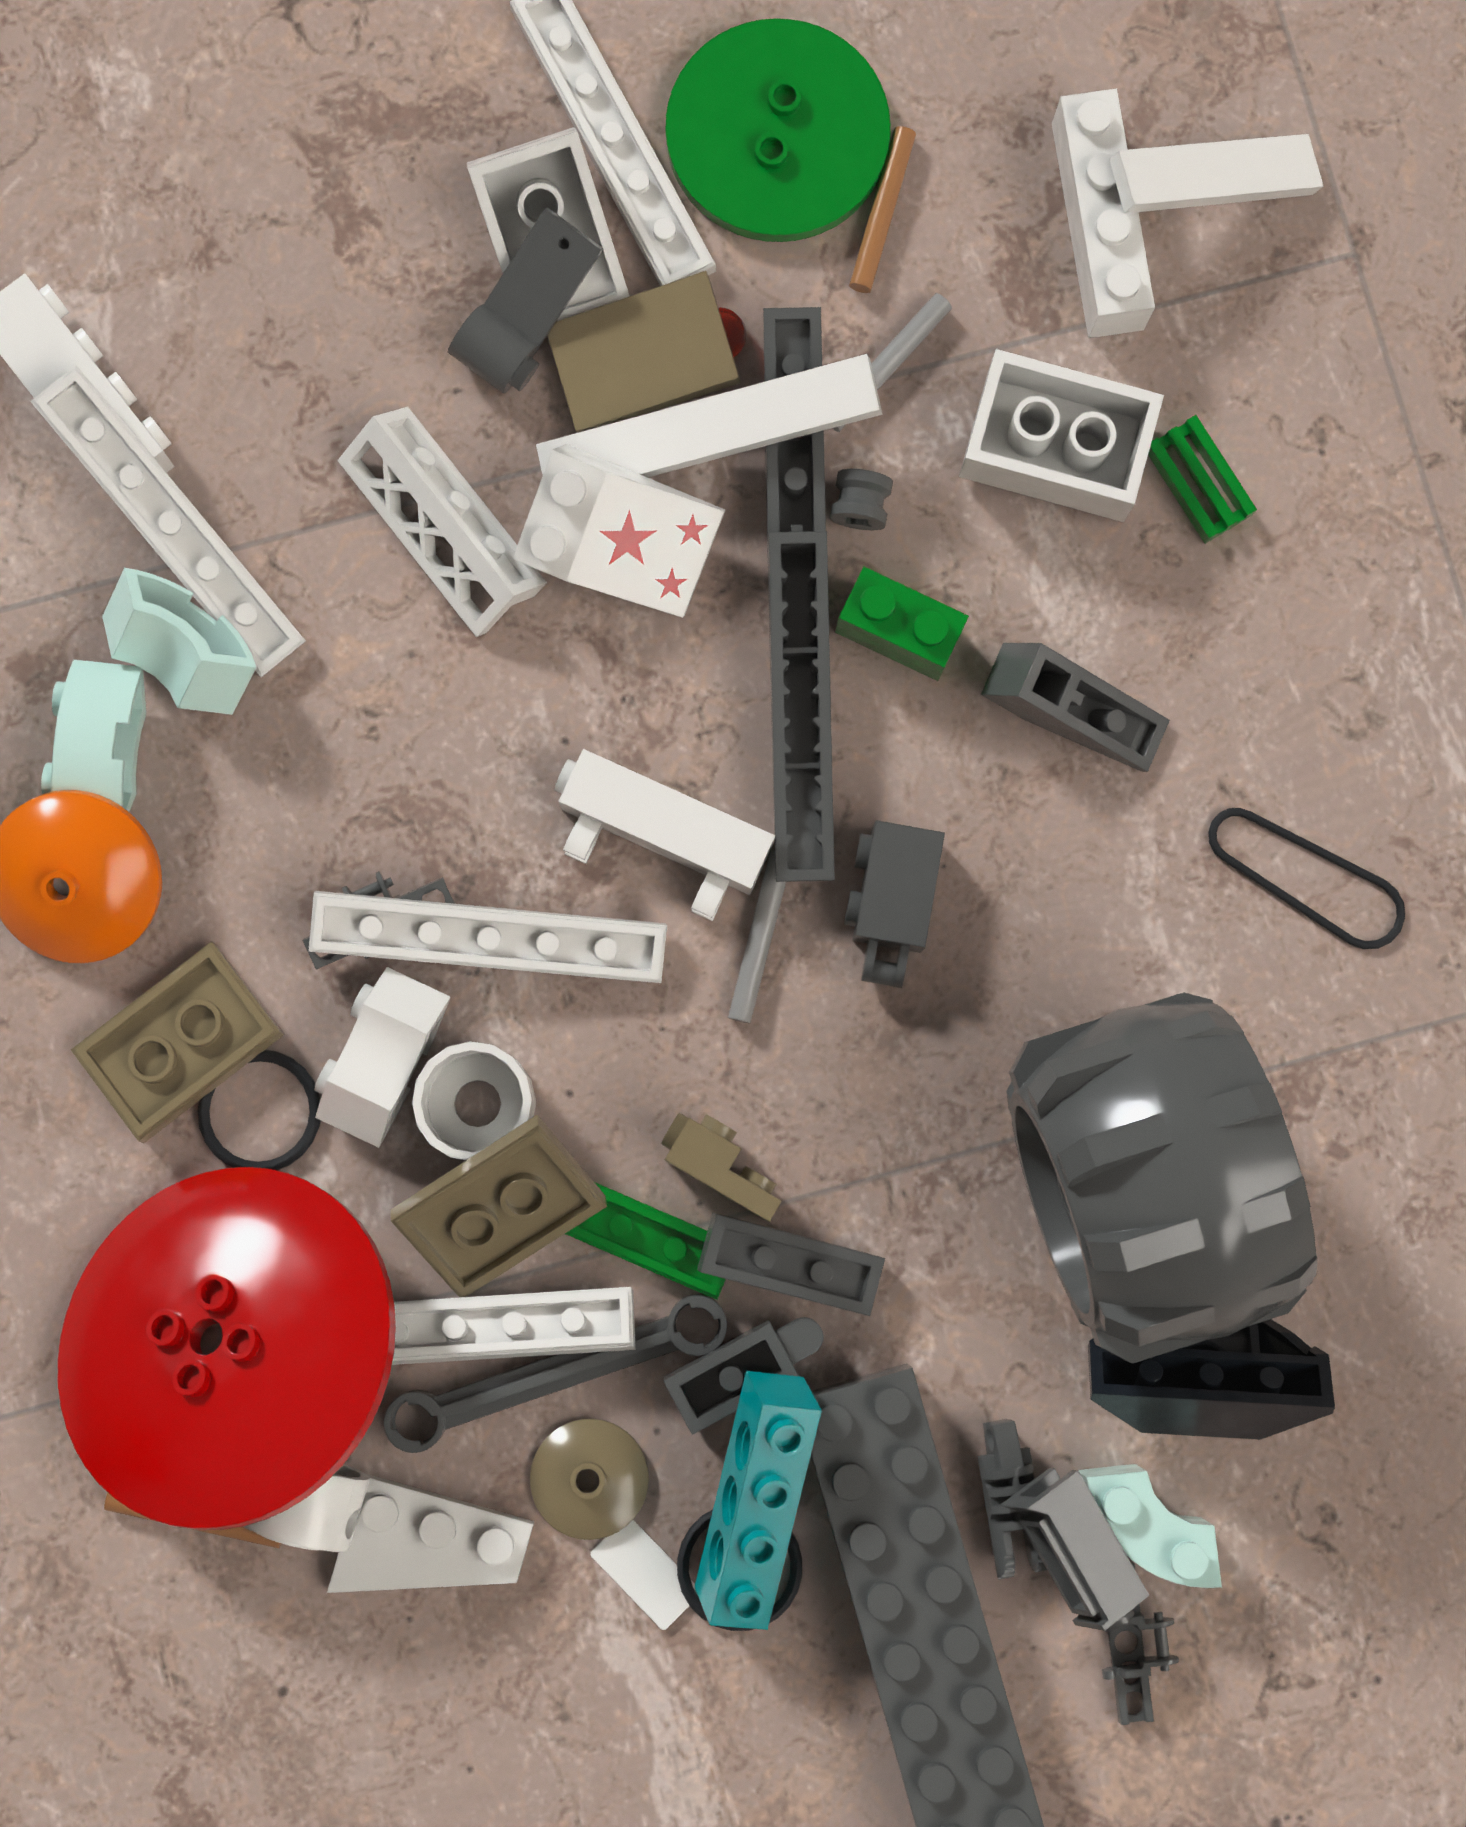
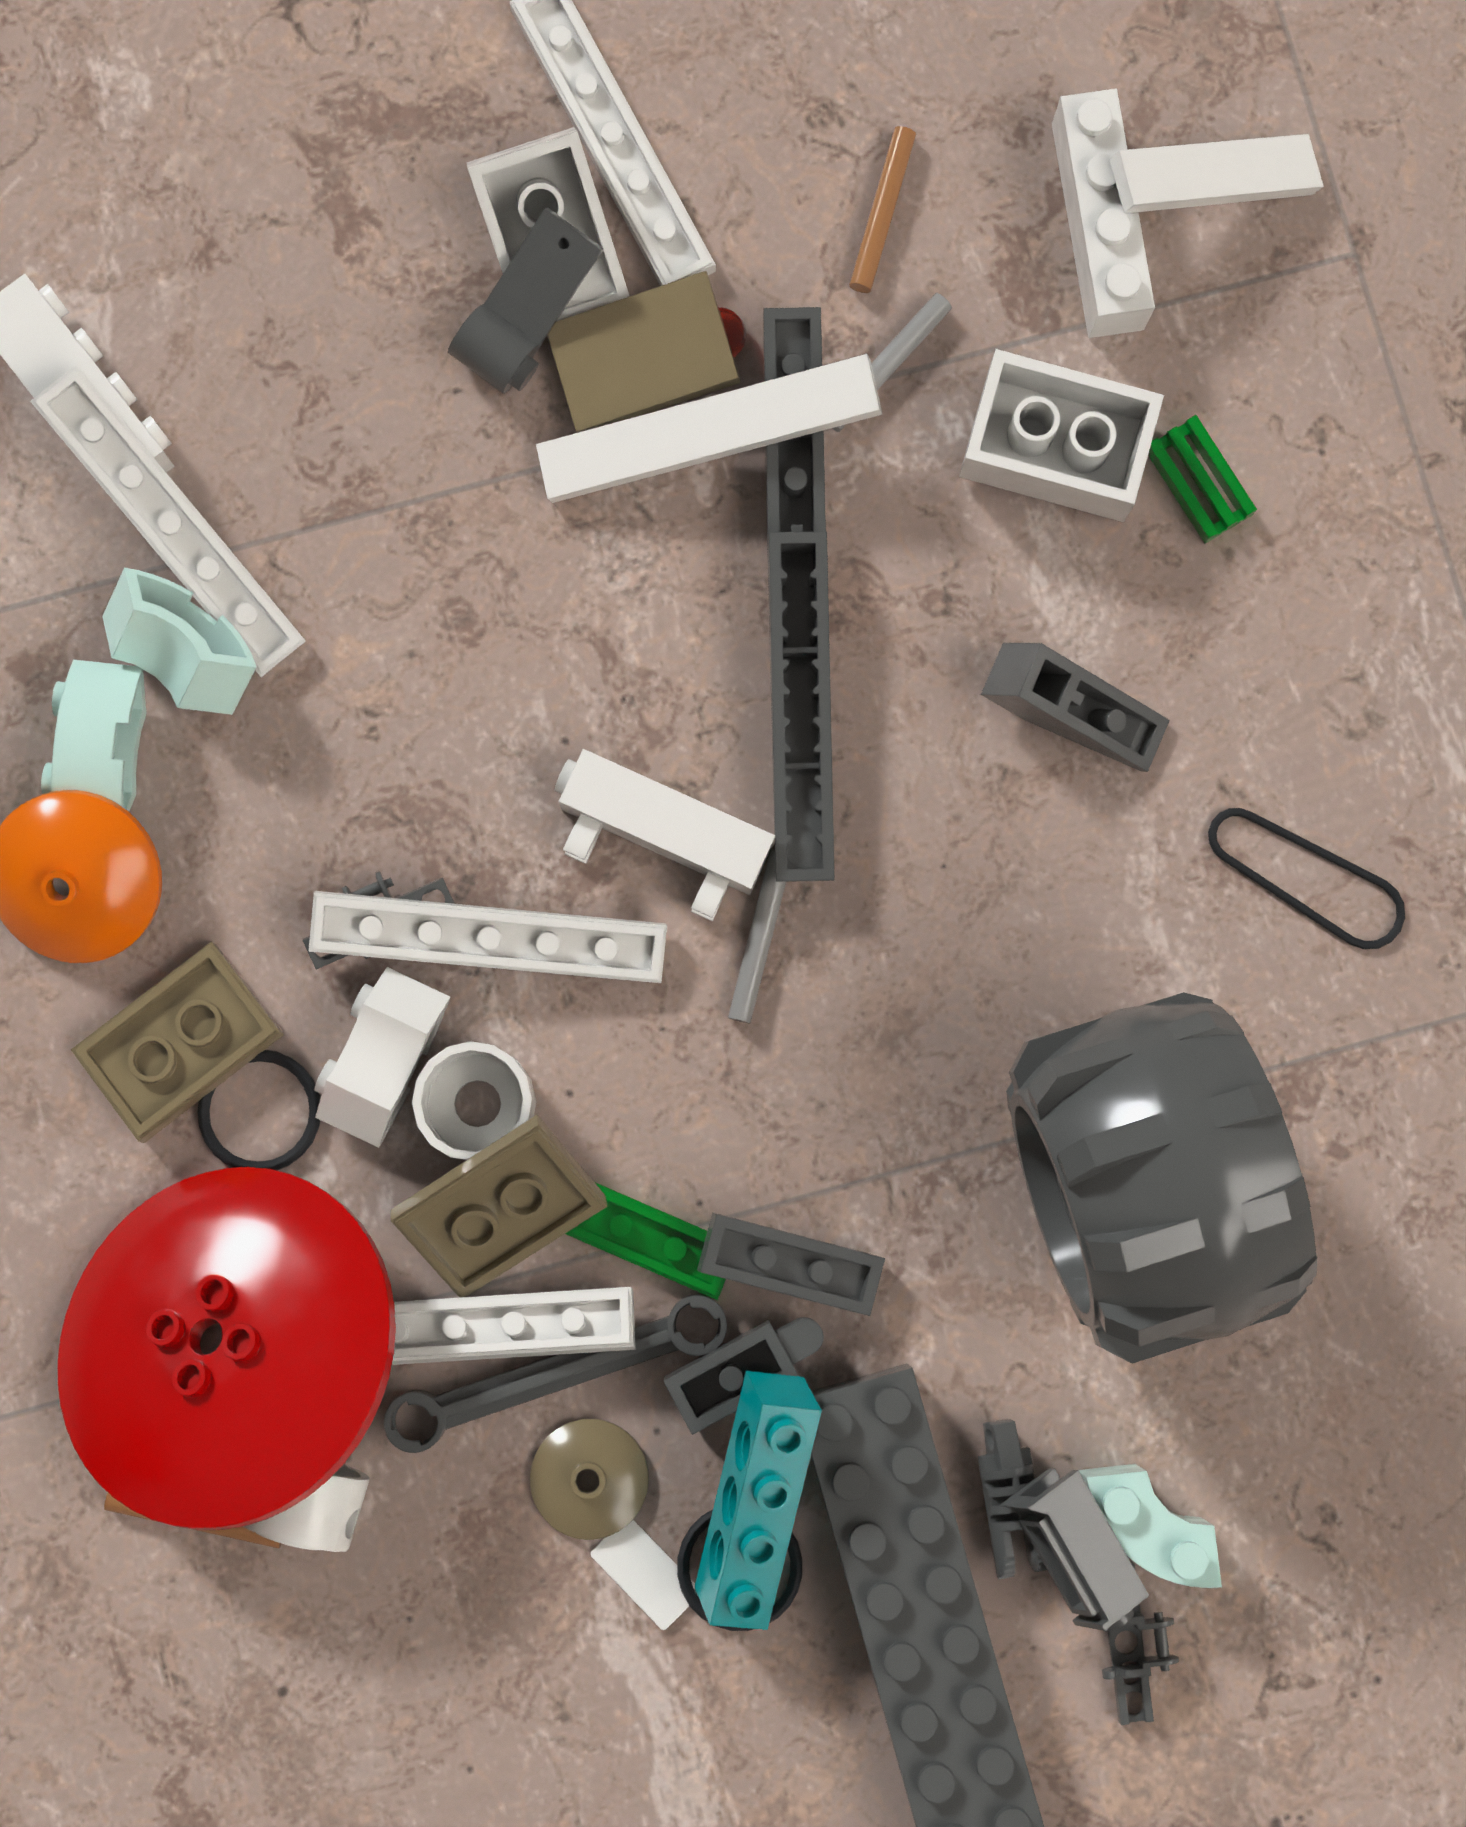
white wing [327,1474,534,1593] -> none
white fence [337,407,547,637] -> none
white slope [513,444,725,618] -> none
dark tan plate [661,1113,782,1222] -> none
green plate [665,18,891,242] -> none
dark grey wheel [830,468,893,531] -> none
green brick [835,566,969,681] -> none
dark grey brick [844,820,945,988] -> none
black wedge [1088,1319,1335,1440] -> none

